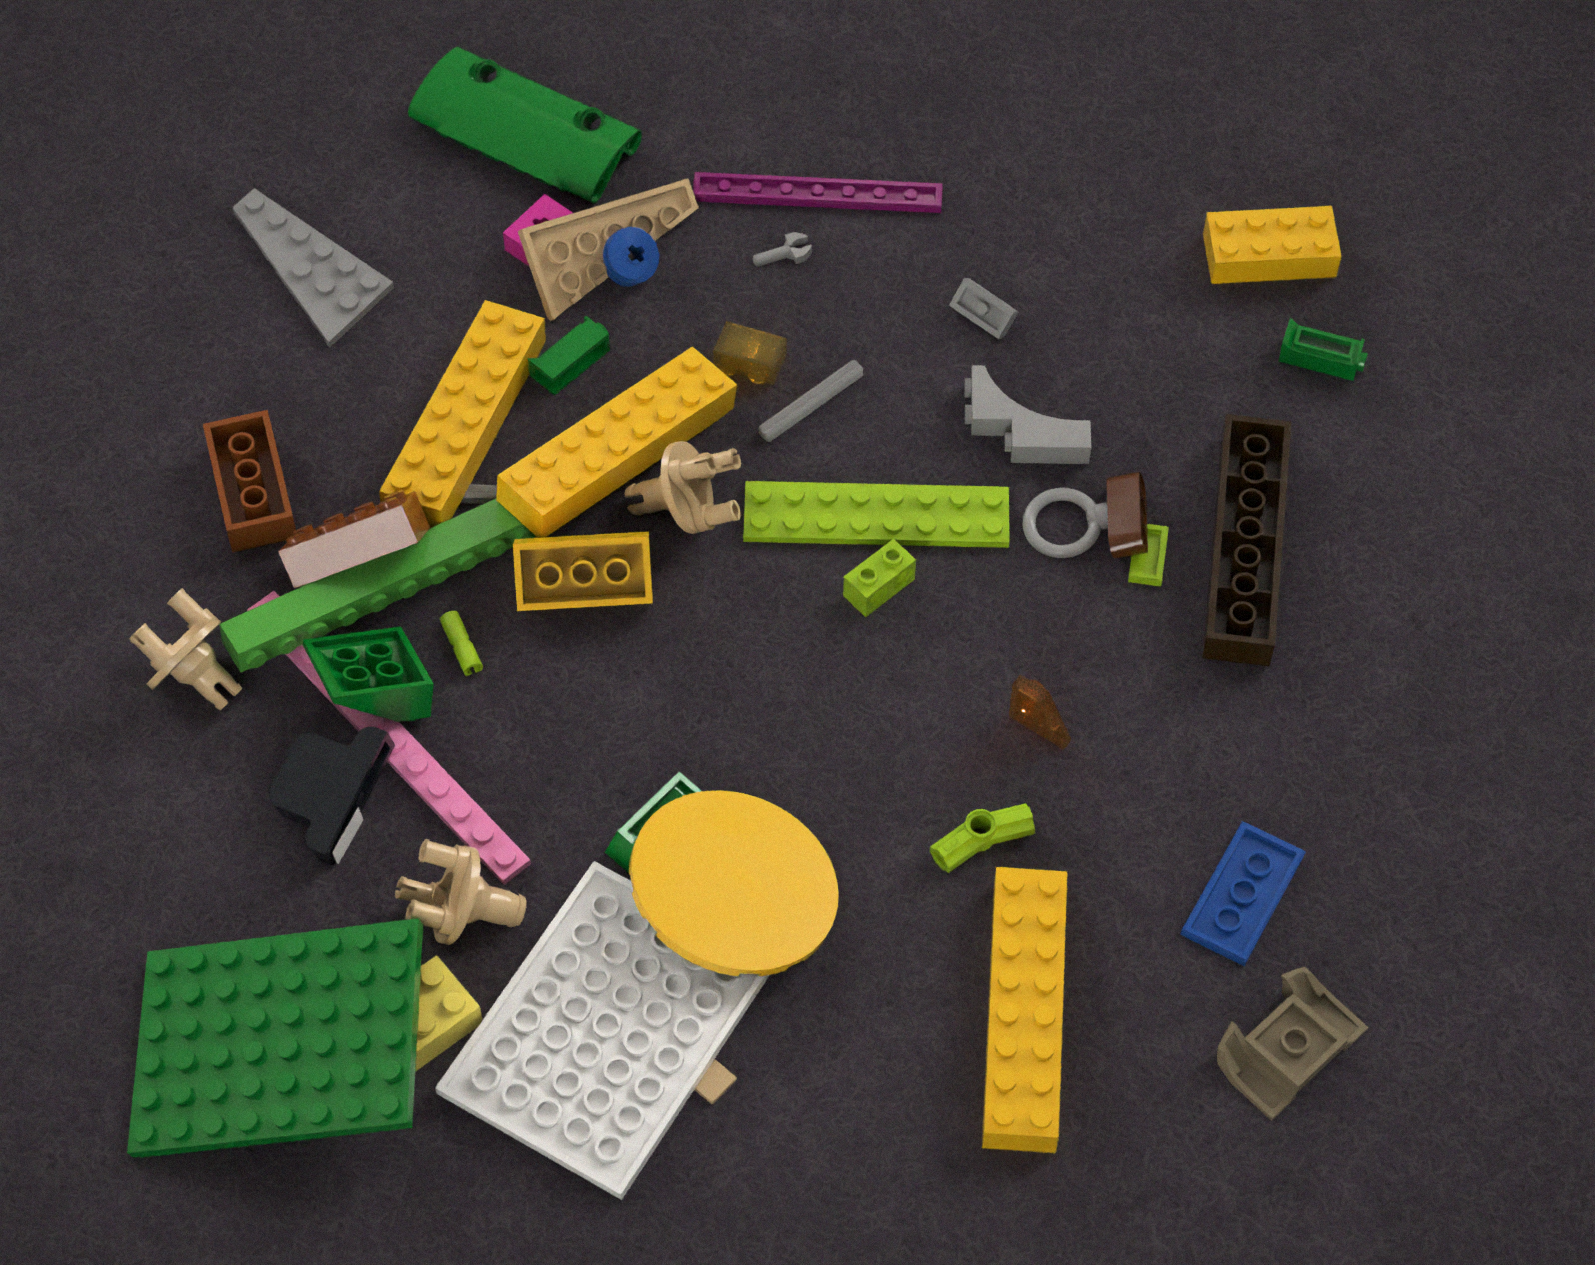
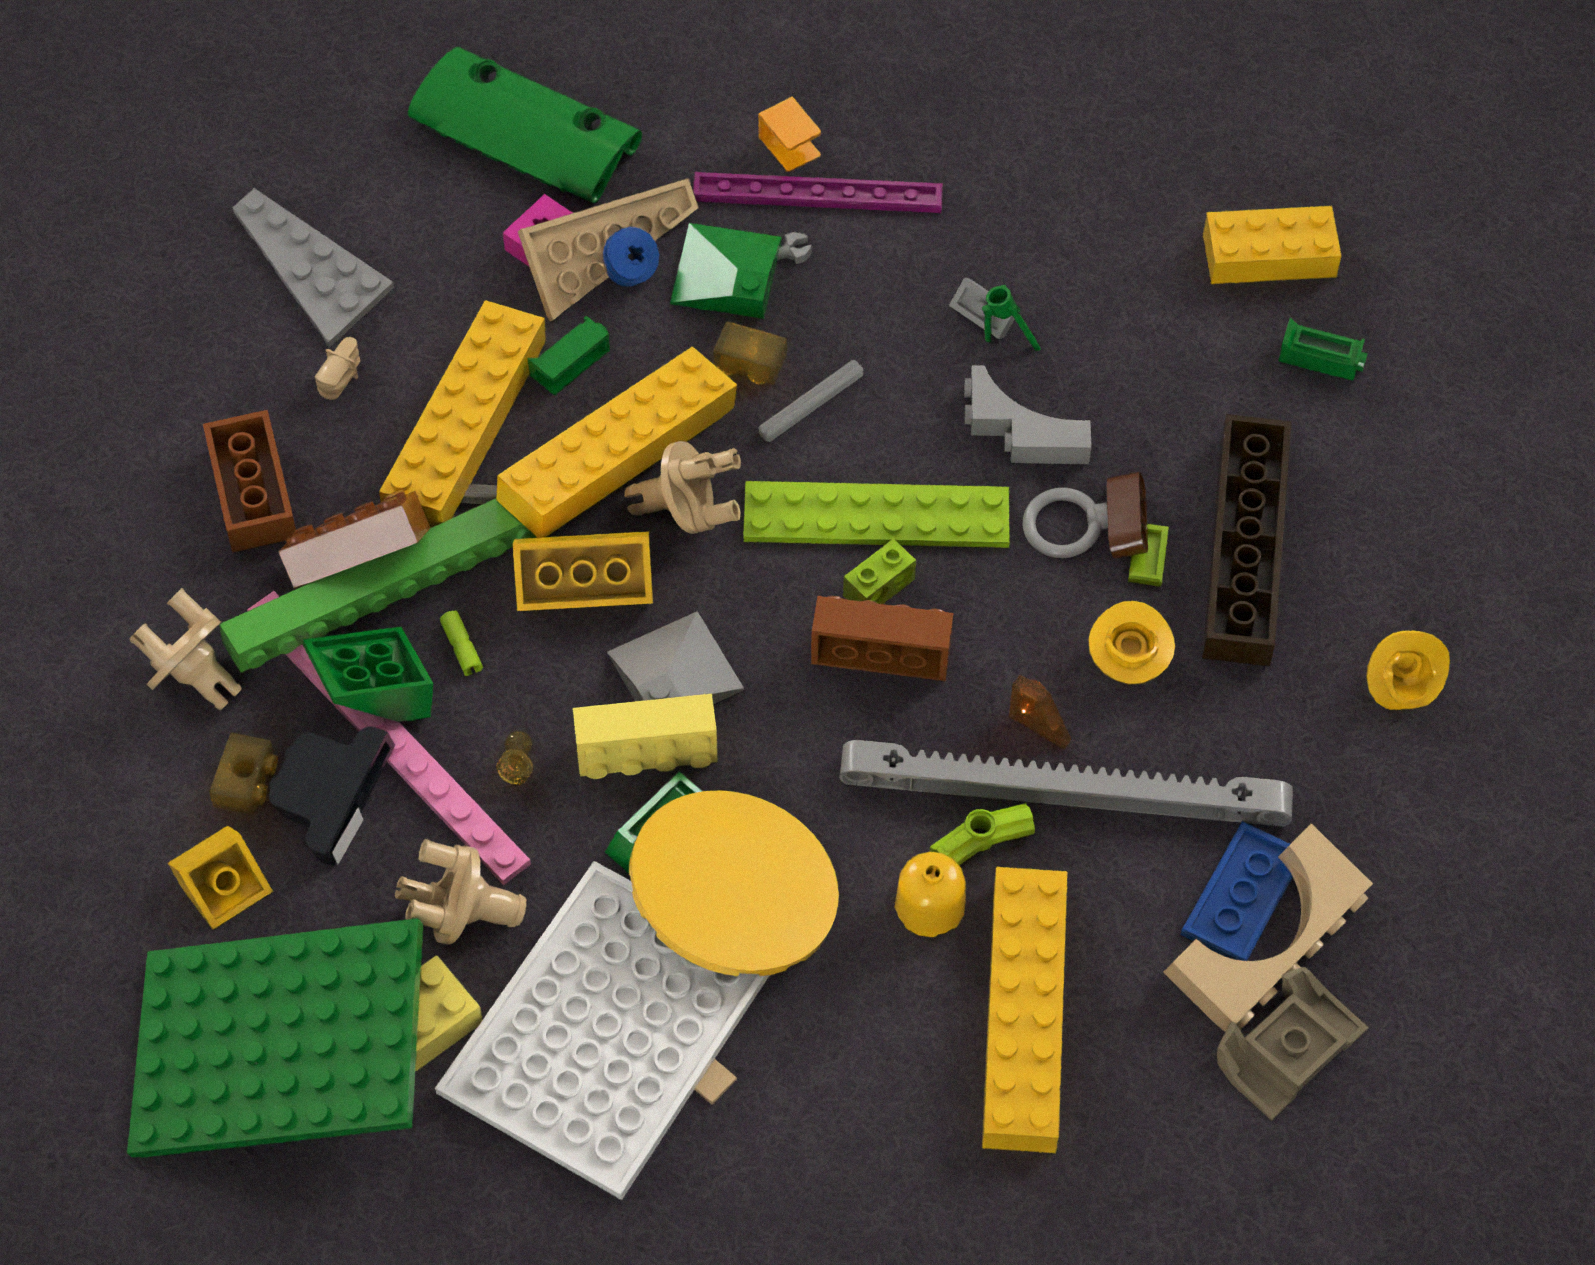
none -> yellow slope [168,826,273,930]
none -> clear yellow brick [209,732,278,815]
none -> tan arm [315,337,360,400]
none -> clear yellow plate [496,730,533,785]
none -> light yellow brick [573,694,718,779]
none -> light grey slope [607,611,744,704]
none -> green slope [670,223,782,319]
none -> light orange piece [759,97,821,172]
none -> dark orange brick [811,596,954,681]
none -> light grey gear [839,740,1293,827]
none -> yellow cylinder [895,852,966,937]
none -> green plant [982,285,1041,351]
none -> yellow hat [1088,601,1175,684]
none -> tan arch [1163,824,1373,1032]
none -> yellow hat [1366,631,1450,710]

